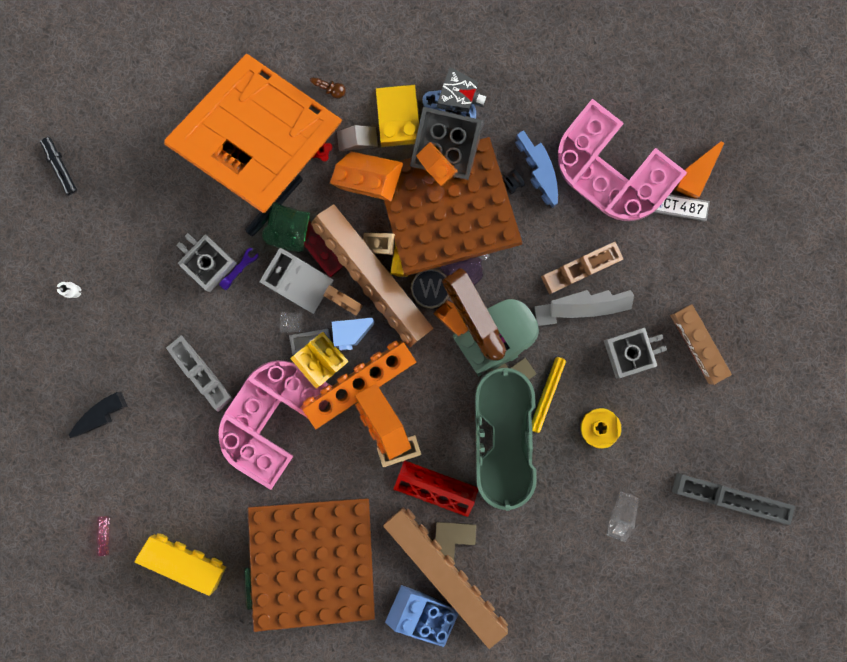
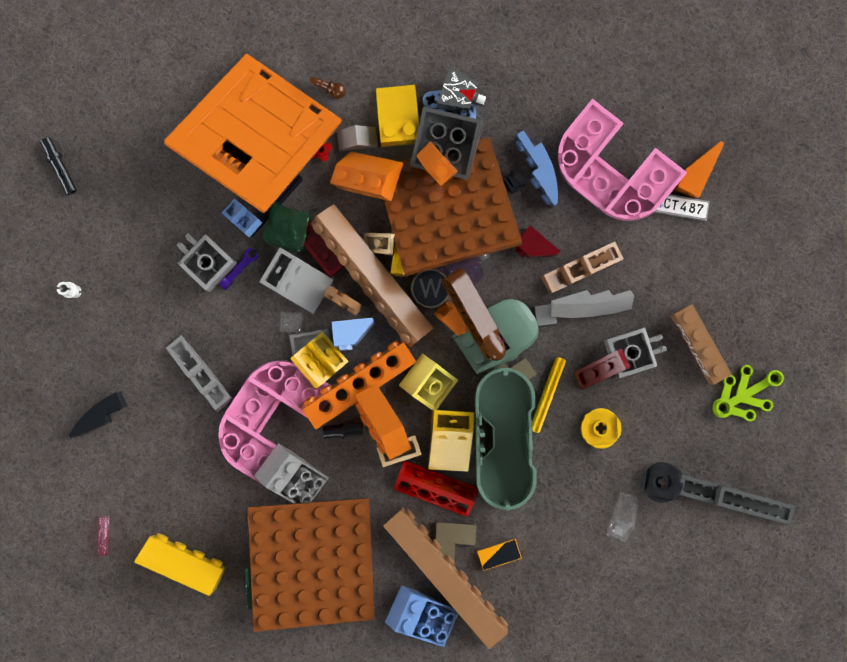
none -> medium blue slope [222,198,262,237]
none -> light grey slope [254,443,329,503]
none -> black axle [323,423,363,439]
none -> light yellow slope [399,353,458,410]
none -> yellow slope [428,409,474,472]
none -> black tile [477,538,521,571]
none -> dark red slope [515,225,561,258]
none -> dark red plate [574,349,631,390]
none -> black plate [642,462,683,503]
none -> lime plant [712,365,784,421]

